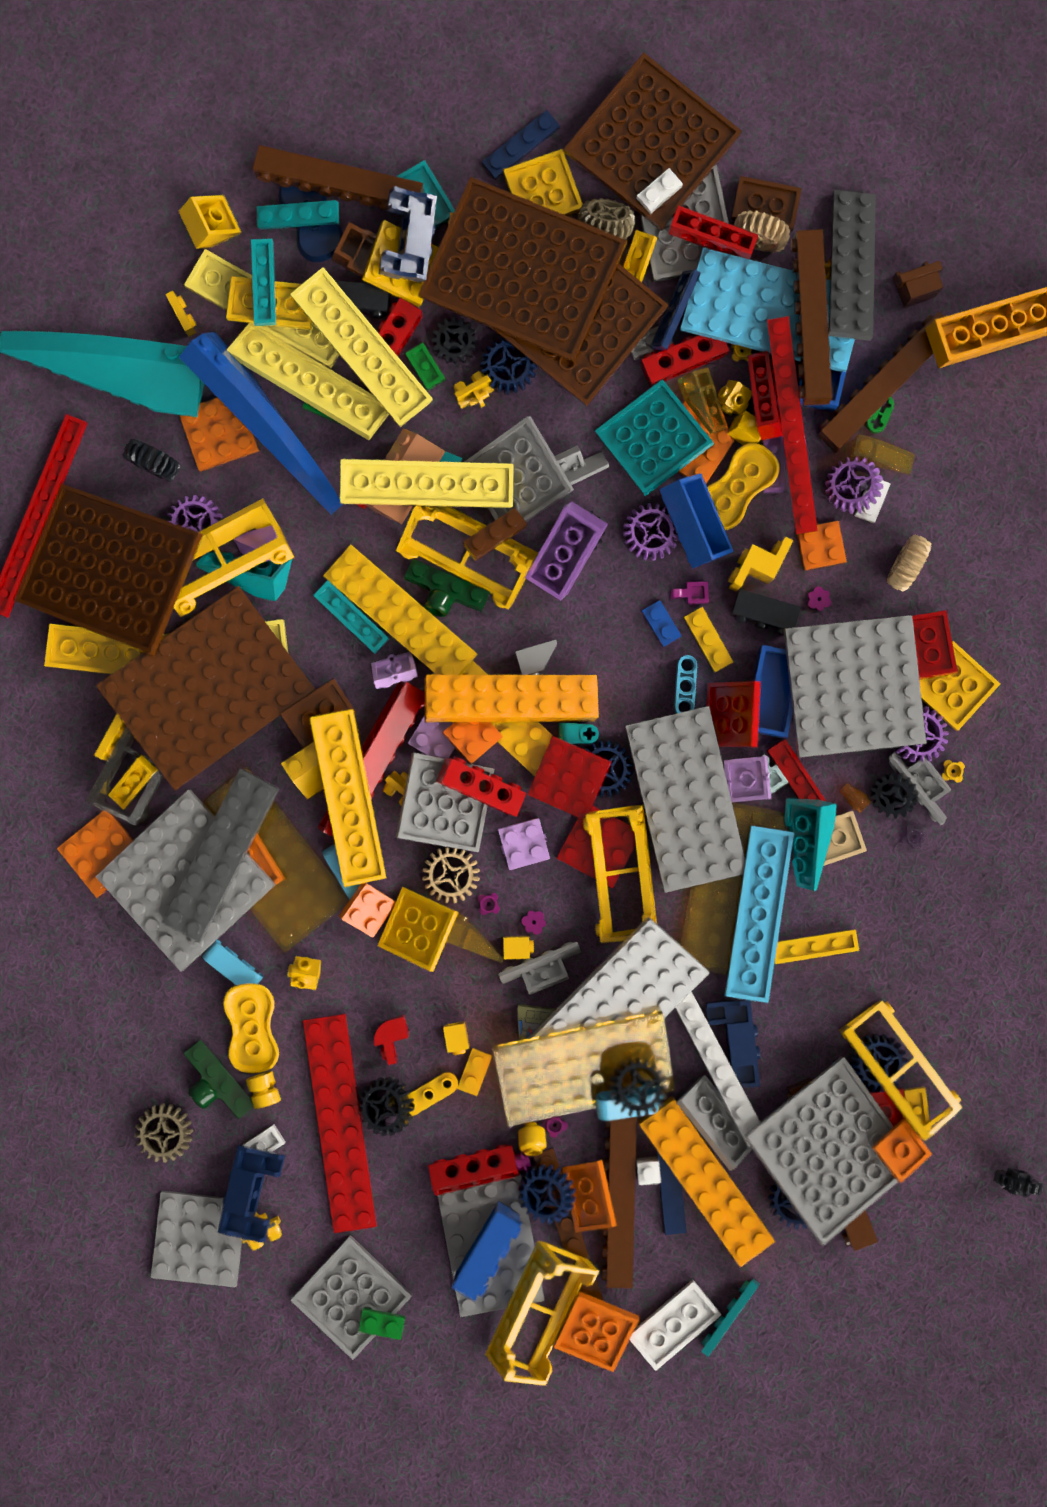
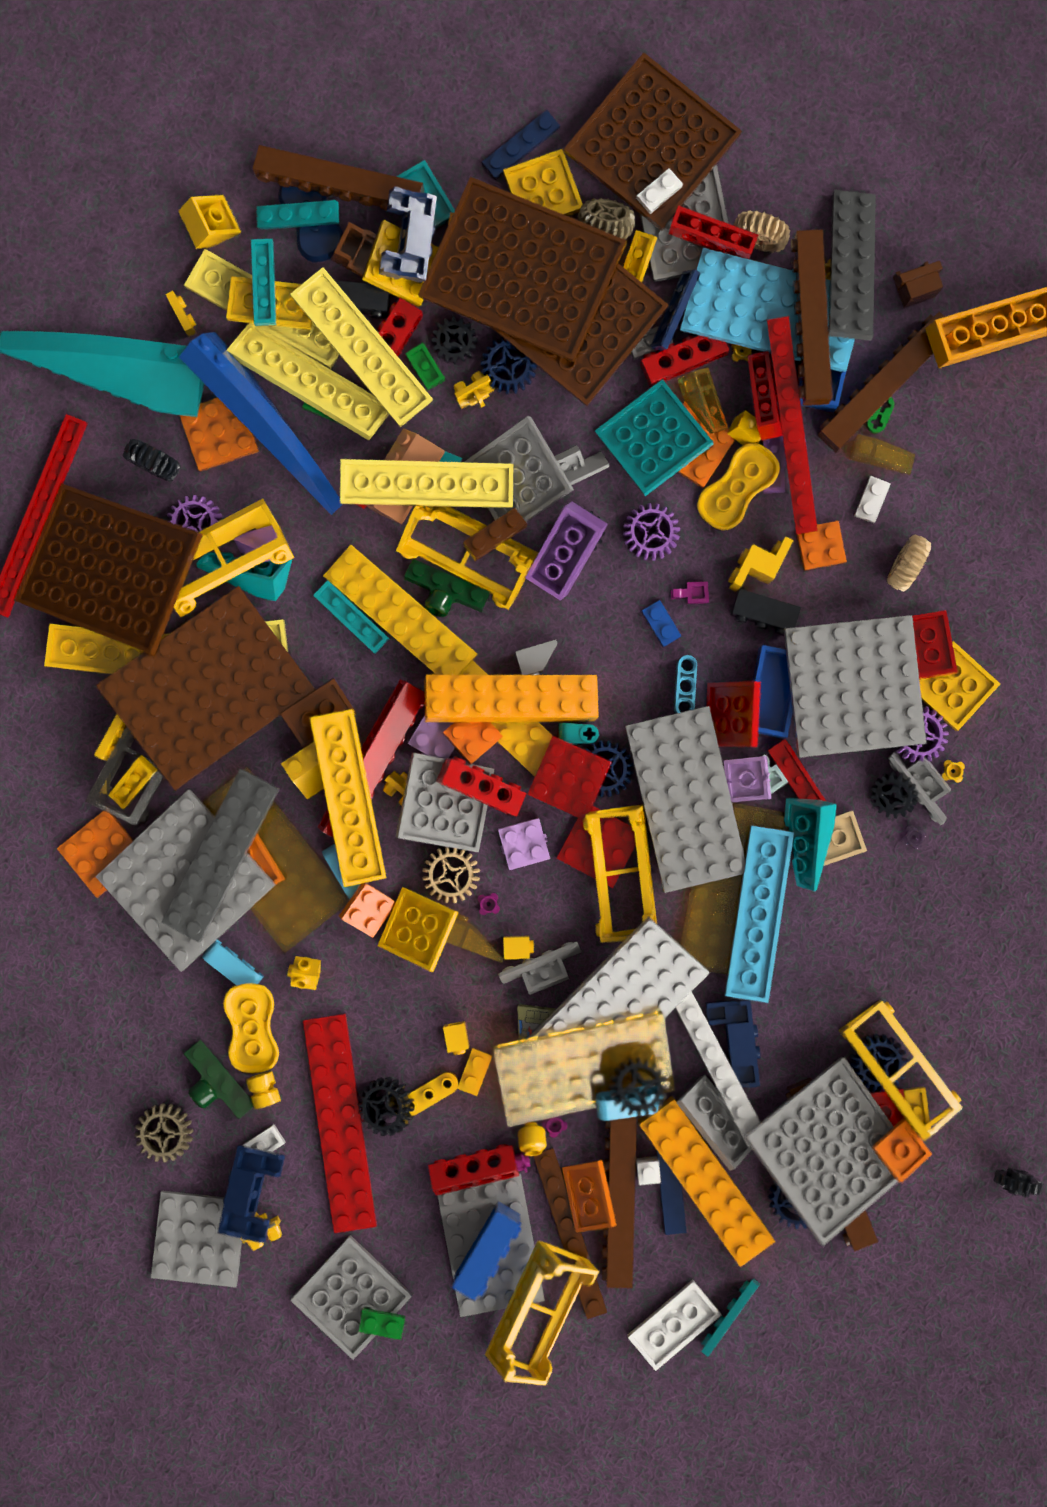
lavender plate [371,652,417,689] -> none
red brick [374,1015,409,1065] -> none
dark blue gear [518,1164,576,1224] -> none
magenta plant [522,911,546,935] -> none
orange plate [554,1291,639,1372] -> none
blue piece [659,473,734,569] -> none
yellow plate [684,607,733,673] -> none
yellow brick [716,380,753,415] -> none
reddish brown plate [731,176,802,232] -> none
yellow plate [774,929,859,964] -> none
magenta plant [808,587,831,611] -> none
medium lavender gear [825,456,884,514] -> none
clear orange cone [839,783,872,813] -> none

